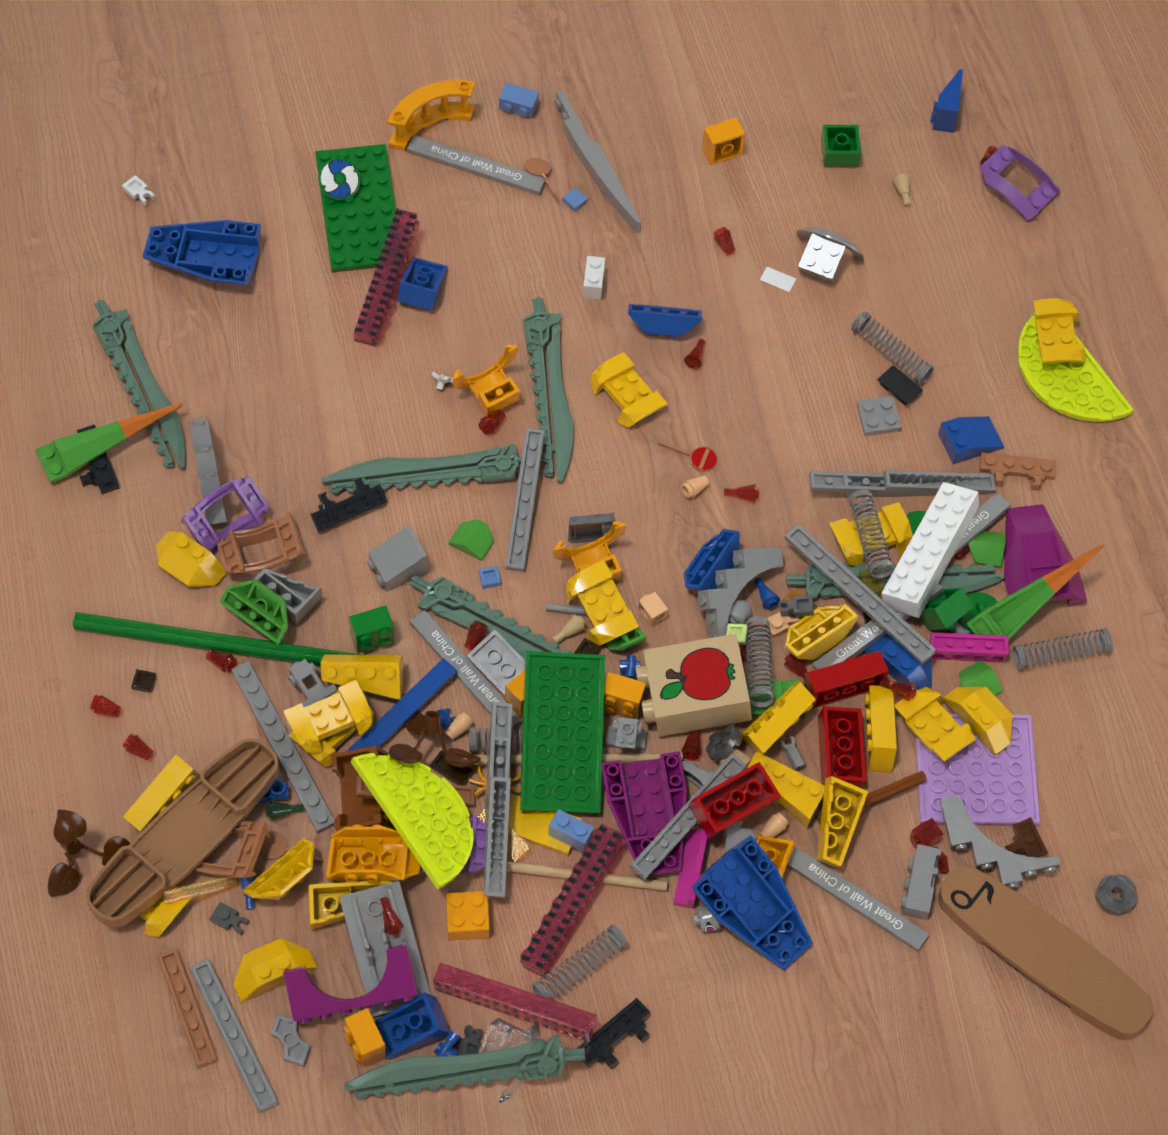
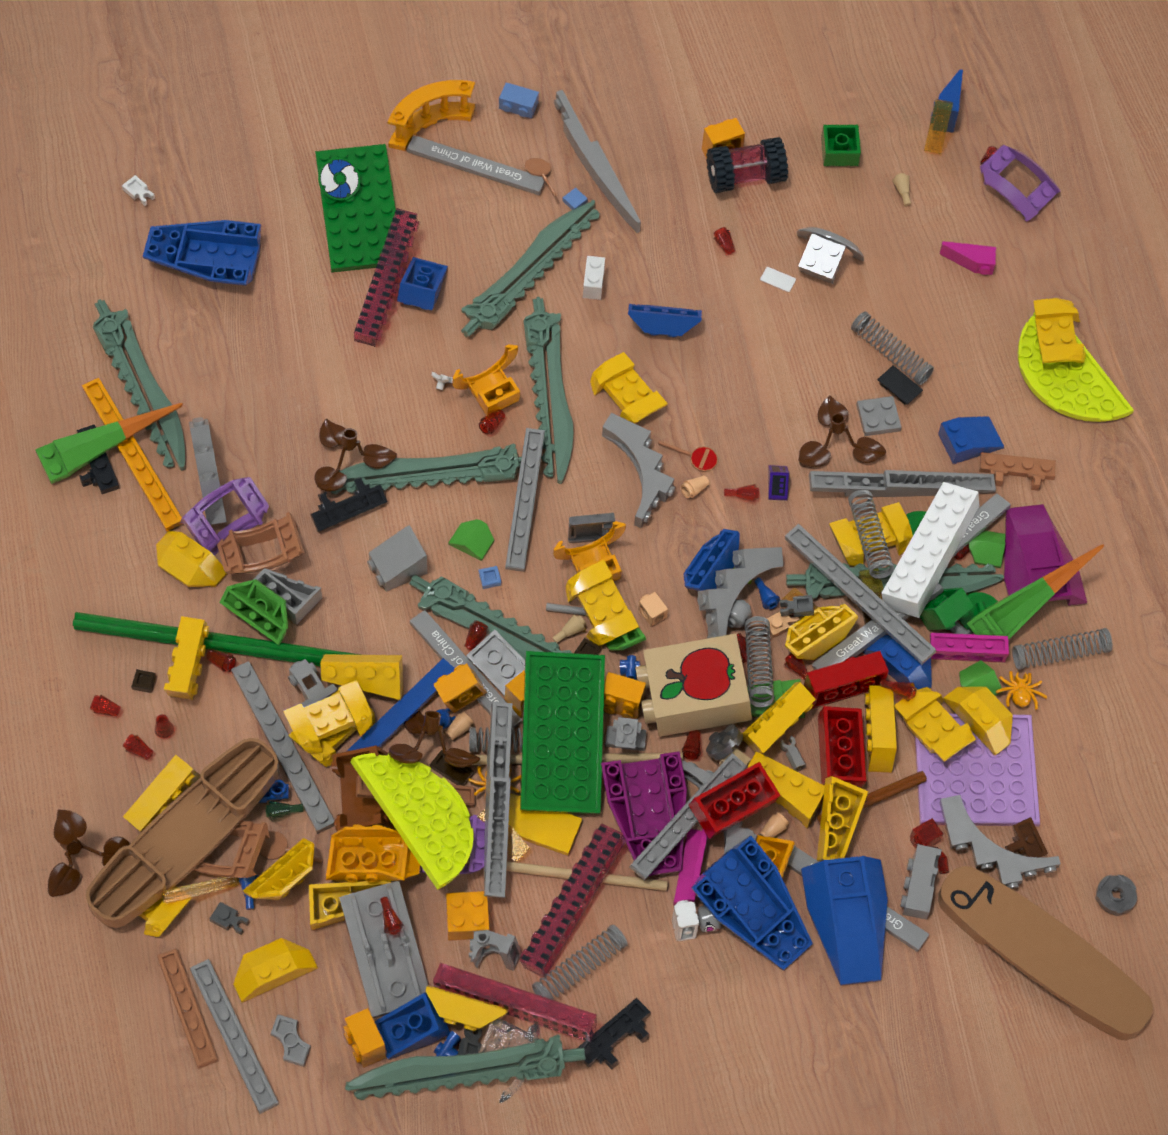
magenta arch [283,944,418,1024] -> none
green brick [349,605,394,654] -> none
medium blue brick [548,809,594,853] -> none
clear red cone [684,339,705,369] -> none
yellowish green tile [726,624,748,645] -> none
none -> light orange plate [82,378,183,532]
none -> clear red cone [154,714,174,739]
none -> yellow wedge [163,616,209,700]
none -> reddish brown plant [314,419,397,491]
none -> yellow wedge [425,985,509,1031]
none -> light orange brick [433,663,487,713]
none -> sand green piece [461,200,600,337]
none -> light grey tile [469,930,522,971]
none -> light grey arch [602,413,675,528]
none -> white brick [672,900,699,941]
none -> black plate [706,137,788,193]
none -> slope [768,465,789,500]
none -> reddish brown plant [798,395,886,467]
none -> blue wedge [801,856,888,985]
none -> clear yellow tile [924,99,953,154]
none -> dark pink slope [940,241,996,275]
none -> light orange animal [996,671,1047,710]

